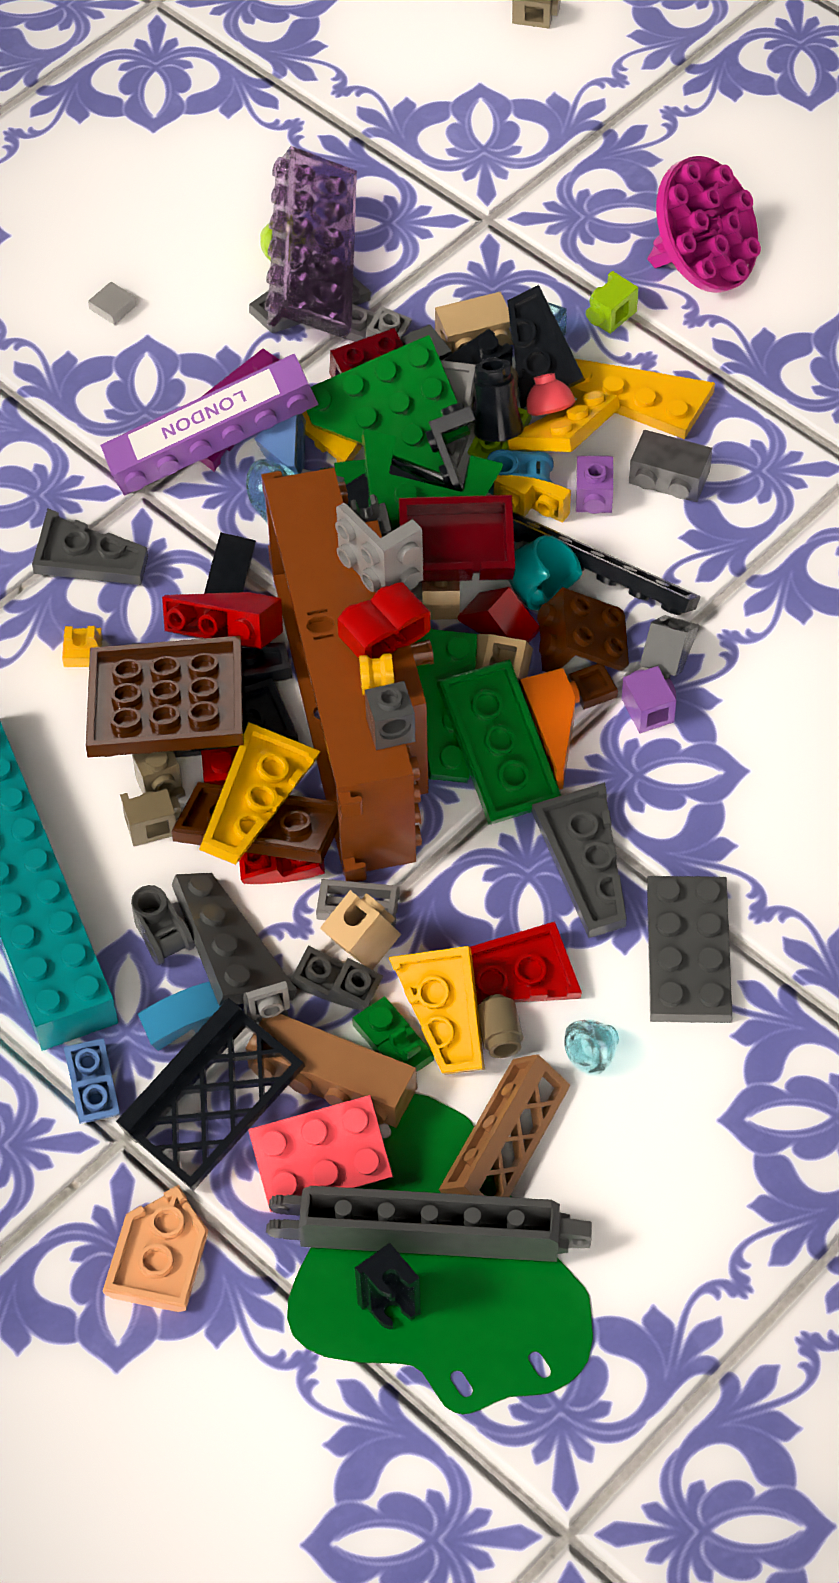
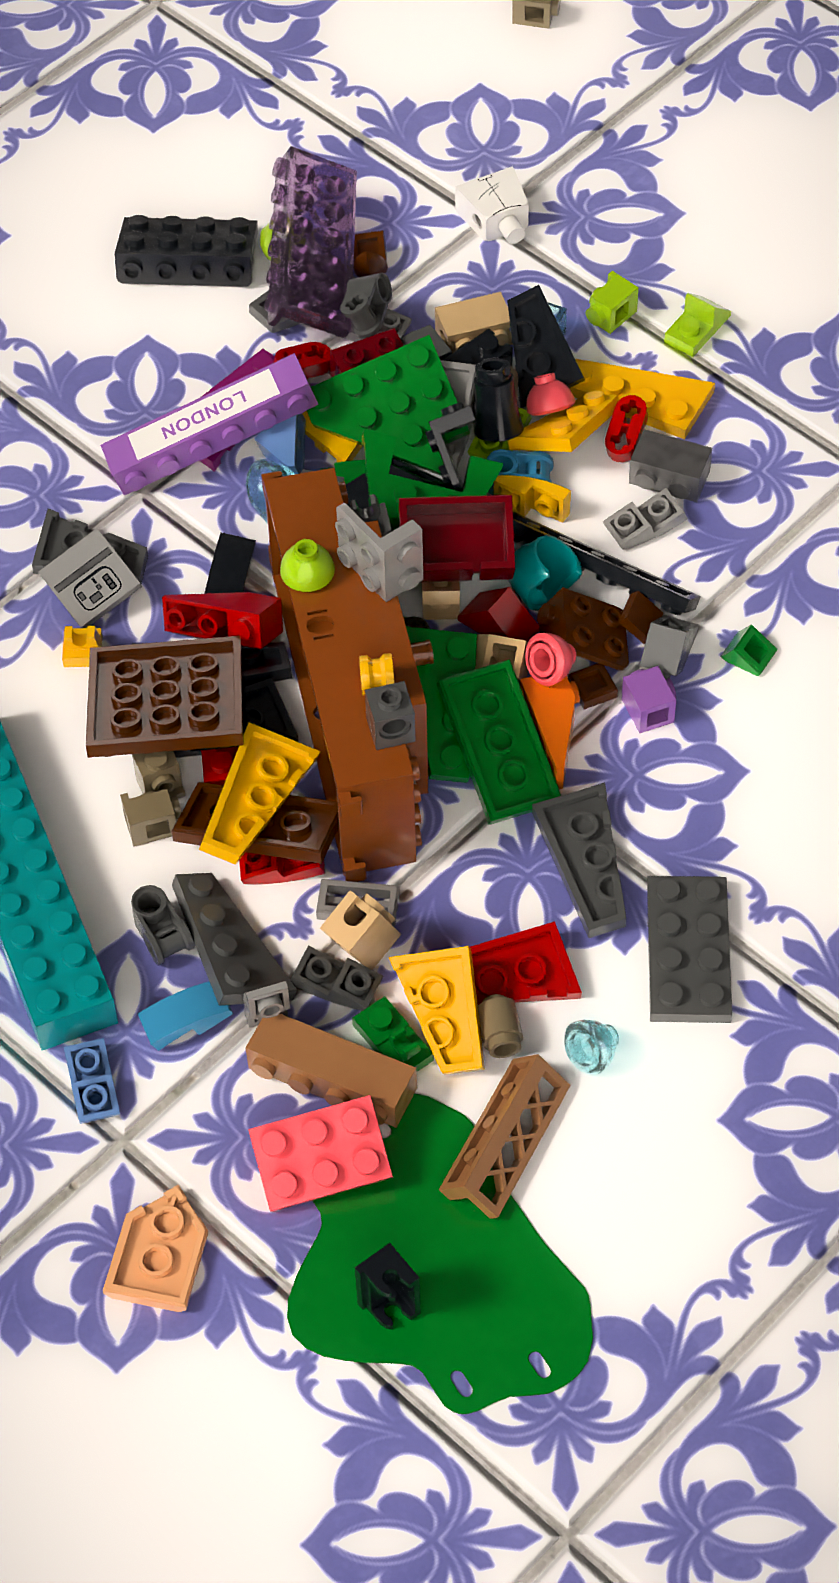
light grey tile [88,281,137,325] -> none
black fence [116,998,305,1191] -> none
dark grey hinge [266,1186,592,1262] -> none
red brick [337,582,431,659] -> none
medium lavender brick [576,456,613,514] -> none
dark pink bracket [647,156,761,293] -> none
none -> light grey tile [38,528,142,628]
none -> black bracket [114,215,258,287]
none -> red beam [273,342,332,379]
none -> lime brick [280,539,335,592]
none -> dark grey piece [340,272,392,339]
none -> reddish brown plate [350,230,388,277]
none -> white torso [455,166,529,244]
none -> coral brick [525,633,576,686]
none -> light grey slope [602,488,688,550]
none -> red beam [605,395,648,463]
none -> reddish brown tile [618,591,664,644]
none -> lime slope [664,293,731,357]
none -> green slope [720,624,778,676]

